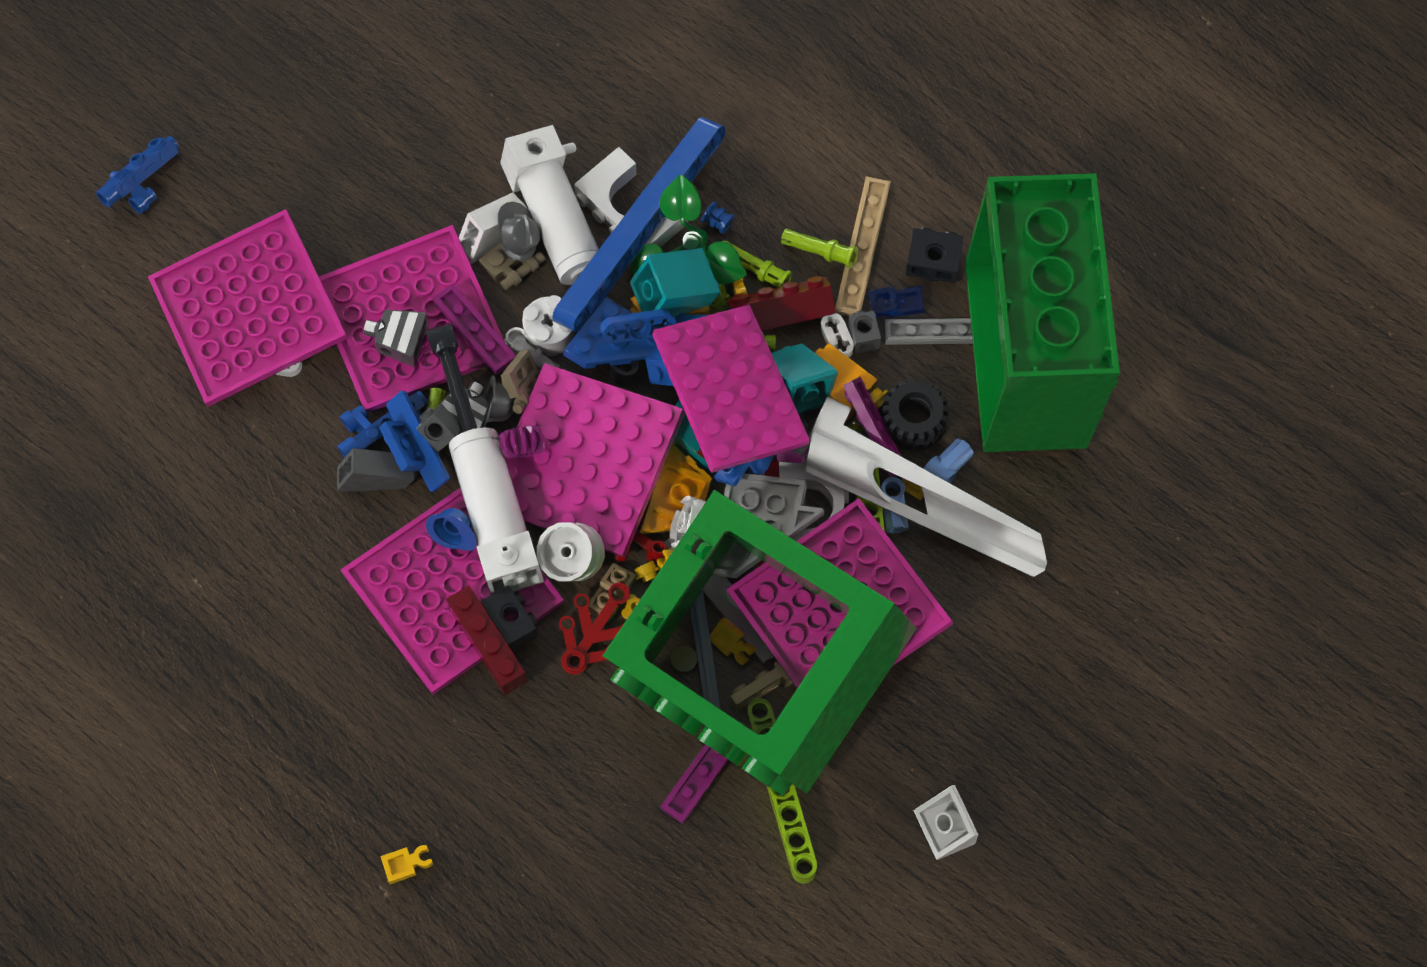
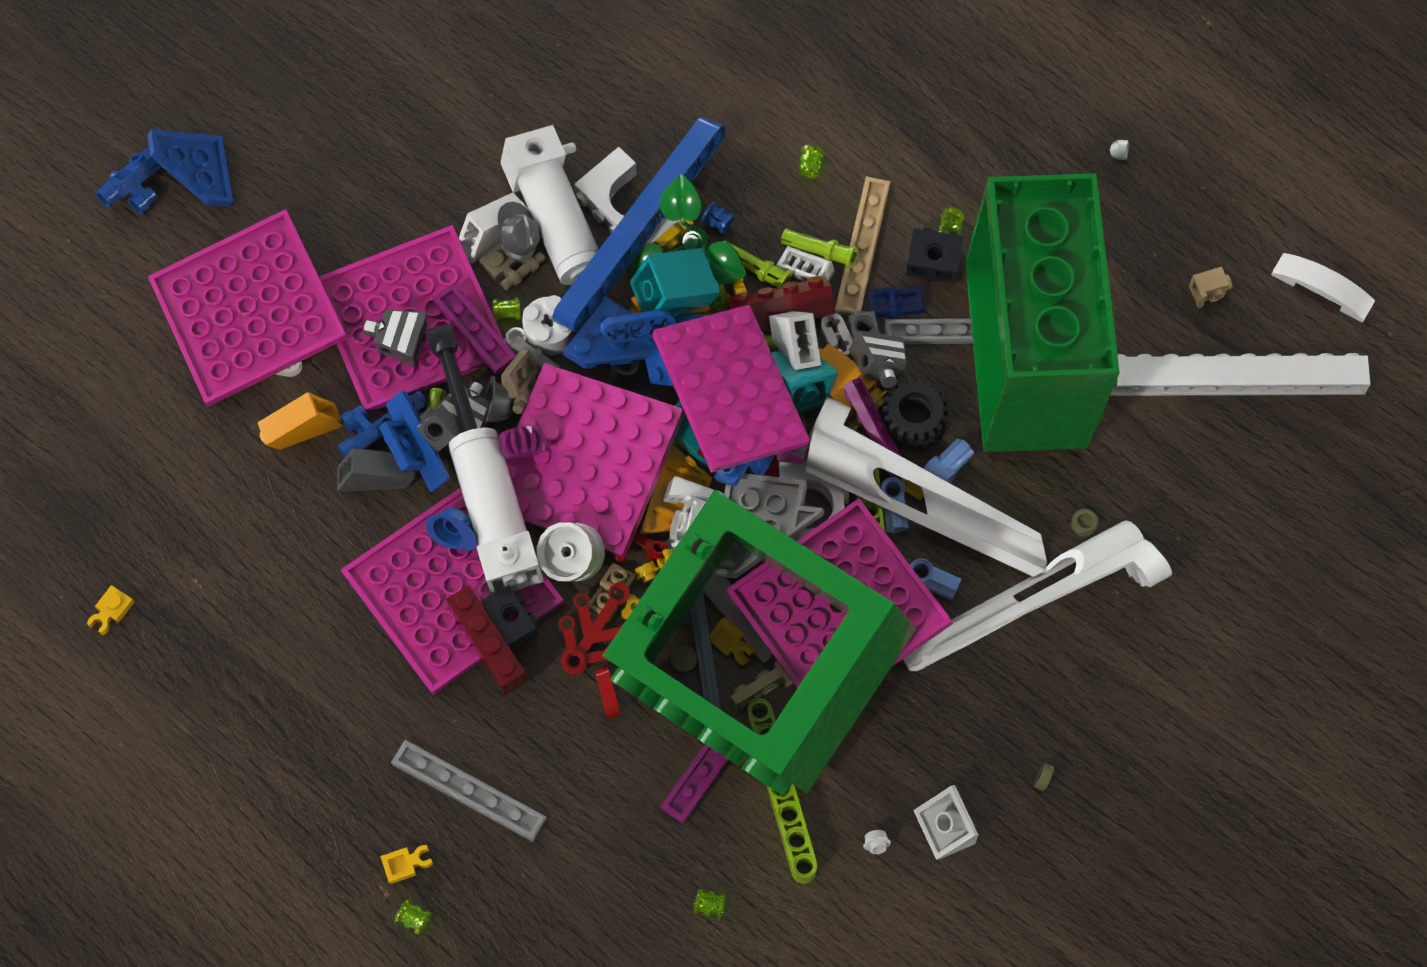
none -> yellow plate [87,585,134,636]
none -> blue plate [147,130,233,207]
none -> light orange slope [258,392,343,450]
none -> light grey tile [391,740,547,842]
none -> clear neon green bush [394,899,431,935]
none -> clear neon green bush [493,297,521,321]
none -> red beam [595,667,620,719]
none -> yellow plate [655,220,694,253]
none -> white slope [663,476,724,504]
none -> clear neon green bush [693,888,726,920]
none -> white slope [769,311,821,370]
none -> white slope [776,246,835,282]
none -> clear neon green bush [797,146,825,178]
none -> dark grey torso [849,331,907,388]
none -> white plate [863,830,891,854]
none -> white panel [903,520,1172,671]
none -> medium blue piece [910,558,961,601]
none -> clear neon green bush [939,207,964,235]
none -> olive tile [1033,762,1054,791]
none -> olive tile [1071,509,1098,537]
none -> white hinge [1110,140,1129,160]
none -> white brick [1110,353,1370,396]
none -> tan brick [1189,267,1232,308]
none -> white slope [1271,253,1375,323]

